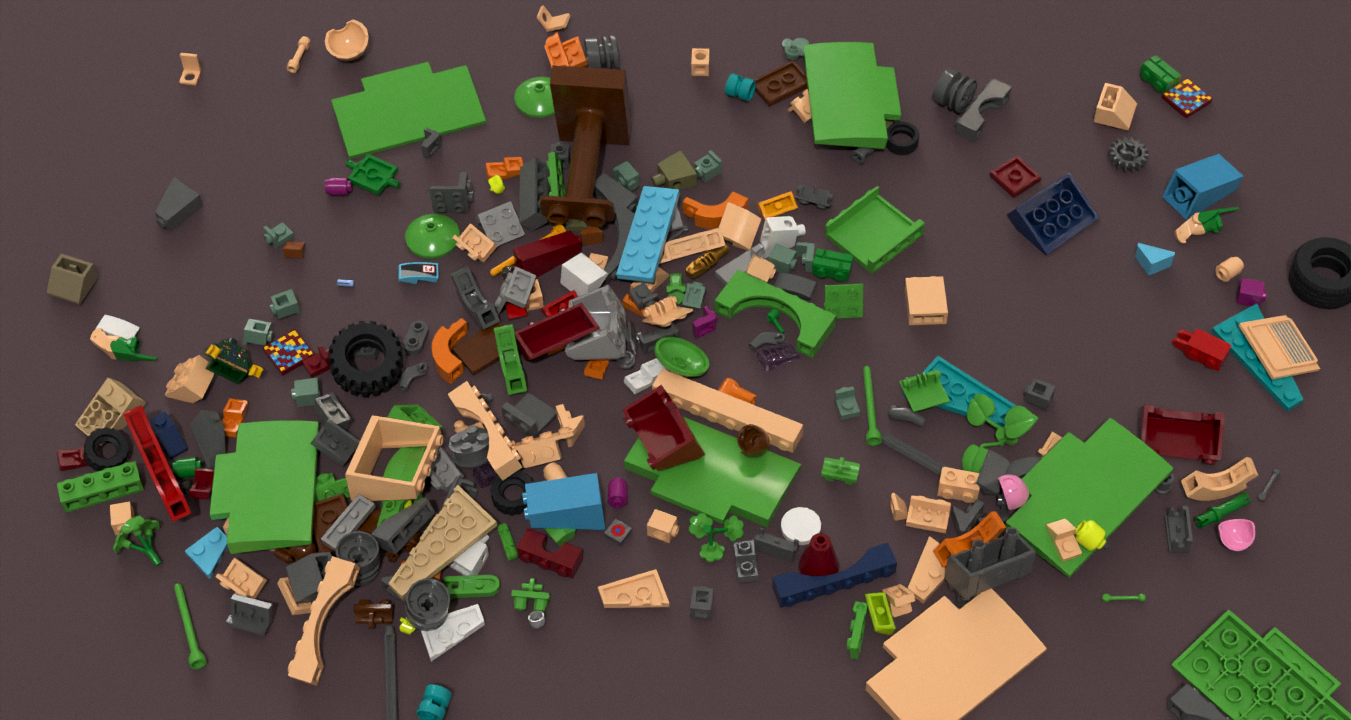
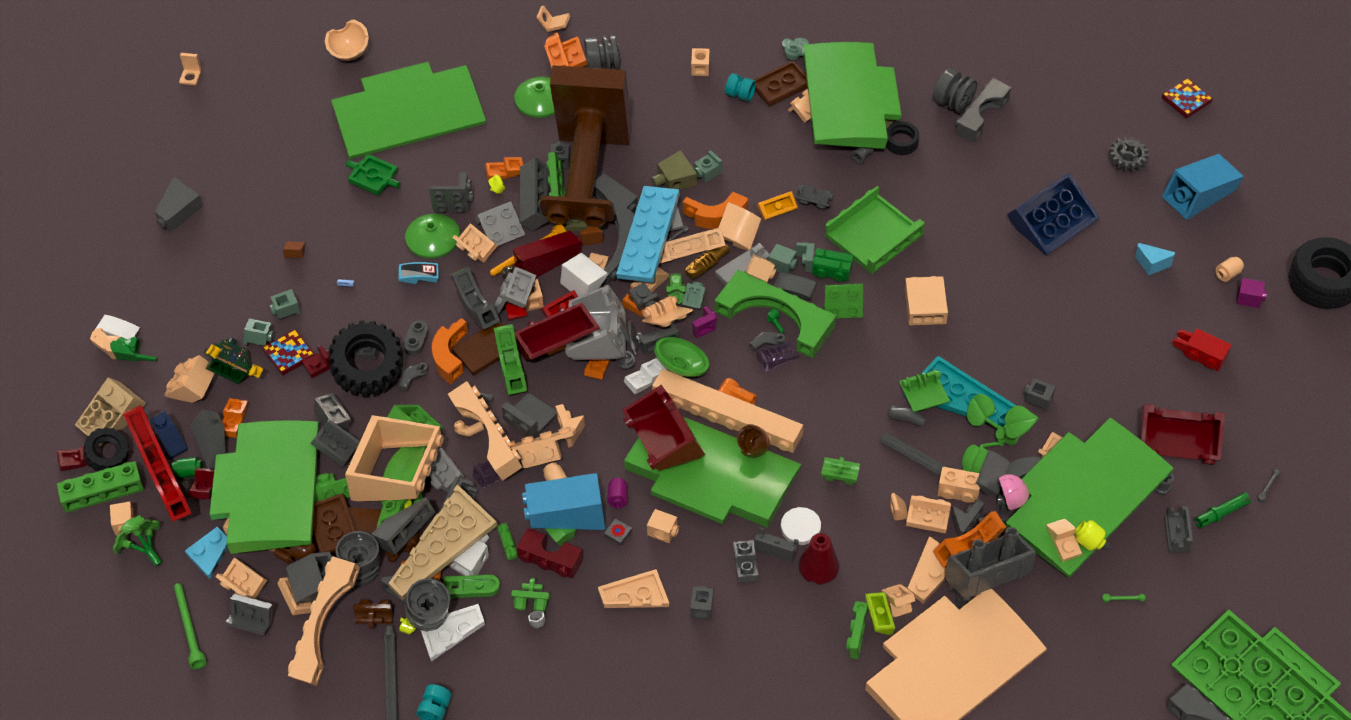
dark tan slope [47,254,98,305] -> none
sand green bracket [263,222,294,249] -> none
light nougat bar [287,36,311,73] -> none
sand green brick [291,378,321,407] -> none
light grey hinge [321,494,376,551] -> none
magenta brick [325,177,352,196] -> none
dark grey bracket [421,128,442,159] -> none
dark grey wheel [449,425,489,468] -> none
black tyre [490,470,533,516] -> none
sand green brick [612,161,640,191] -> none
bright green plant [688,513,744,562] -> none
white torso [760,216,806,254] -> none
dark blue arch [772,543,897,608] -> none
sand green bracket [834,387,860,420] -> none
bright green piece [863,366,882,446] -> none
dark red tile [990,156,1041,198] -> none
light nougat slope [1094,83,1137,131] -> none
green brick [1139,55,1182,93] -> none
animal [1174,207,1239,244] -> none
light nougat arch [1181,457,1258,501] -> none
teal wing [1211,303,1303,412] -> none
bright pink helmet [1218,519,1255,551] -> none
light nougat piece [1238,315,1320,380] -> none

